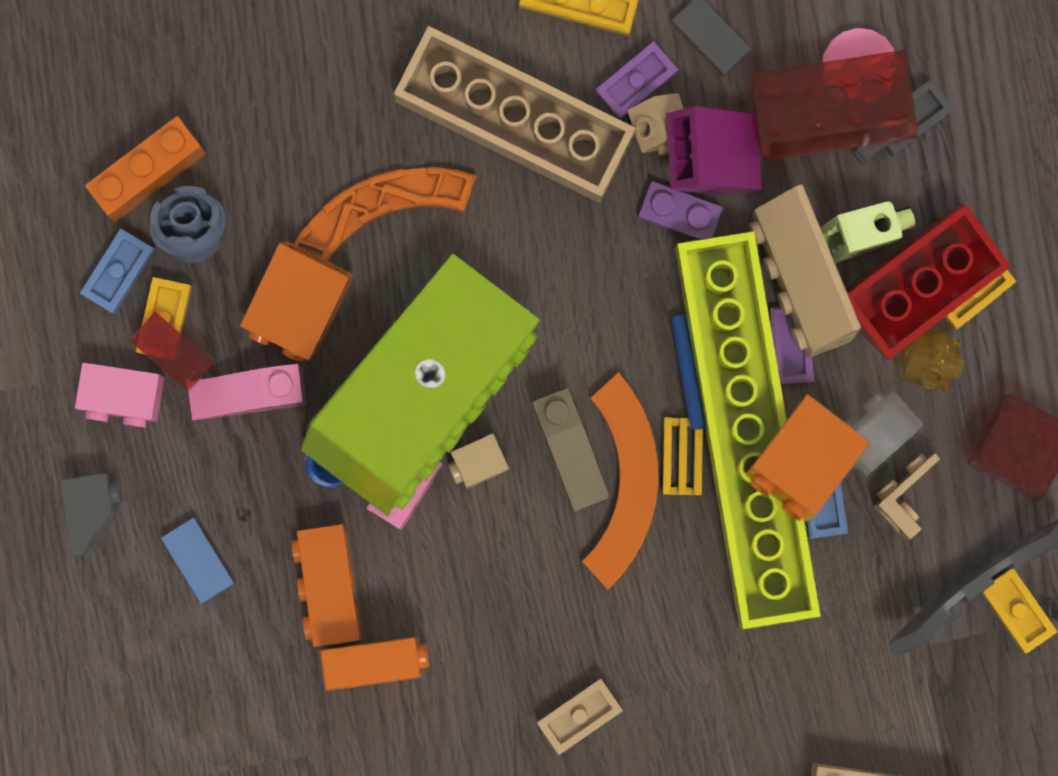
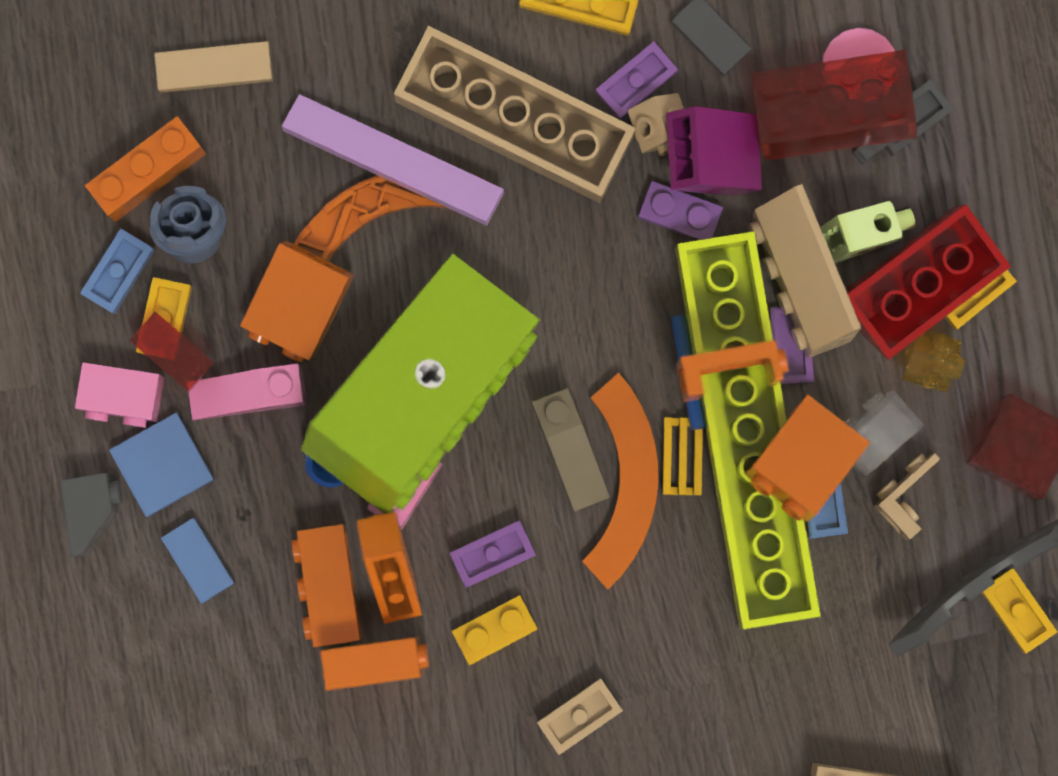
tan brick [447,434,509,489] -> none
none -> medium blue tile [109,412,215,518]
none -> tan tile [155,41,273,93]
none -> lavender tile [282,94,504,226]
none -> orange brick [357,512,422,624]
none -> medium lavender plate [450,520,536,588]
none -> yellow plate [452,595,538,666]
none -> orange panel [676,340,788,402]

